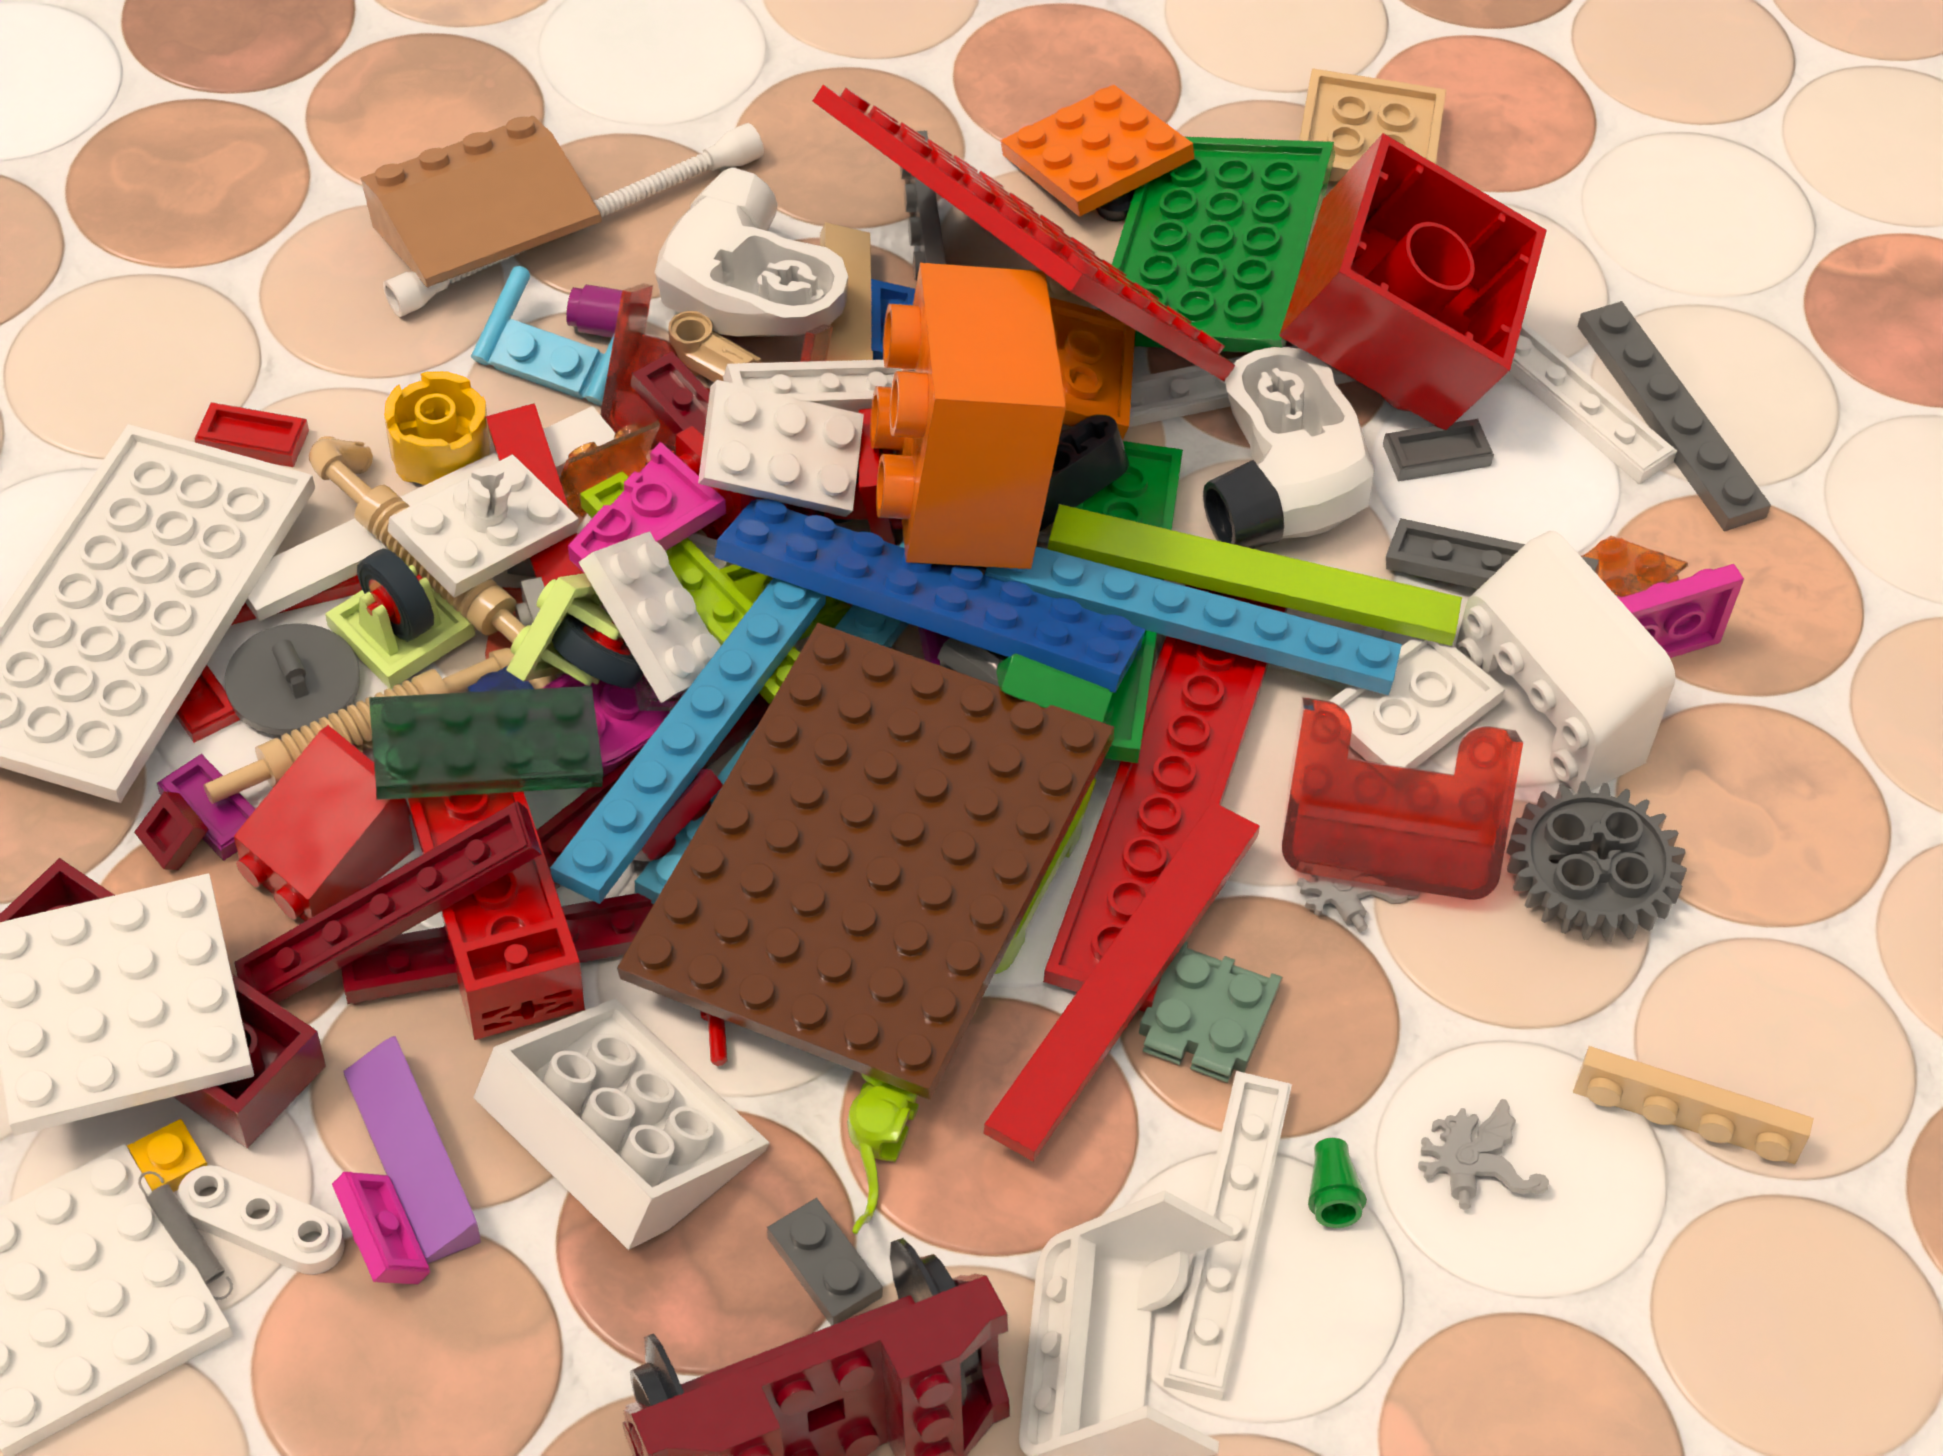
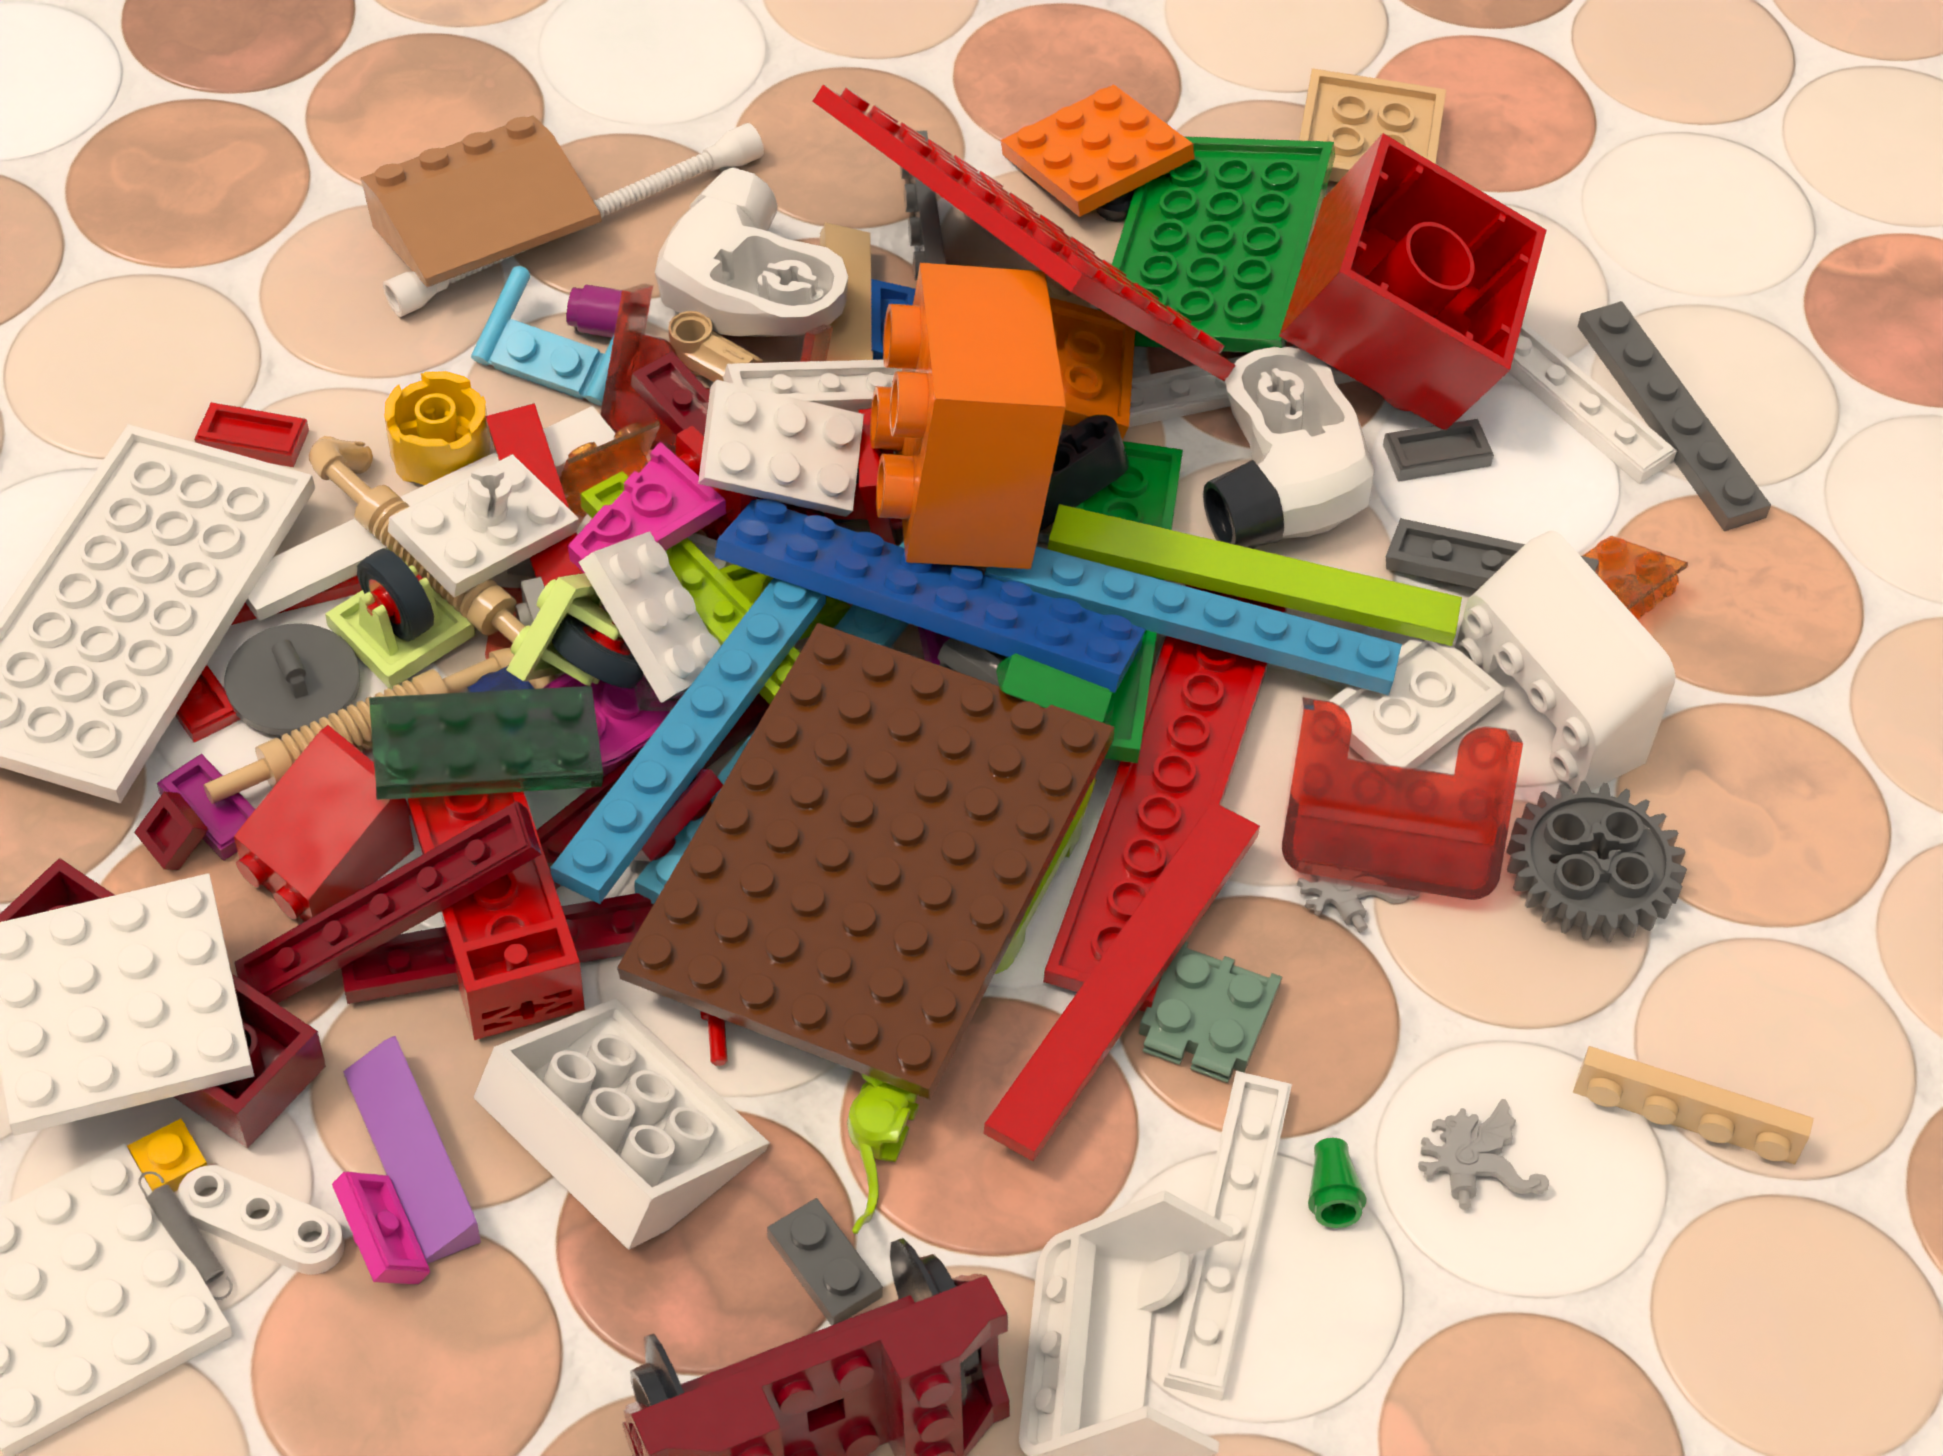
dark pink plate [1617,564,1744,658] -> none

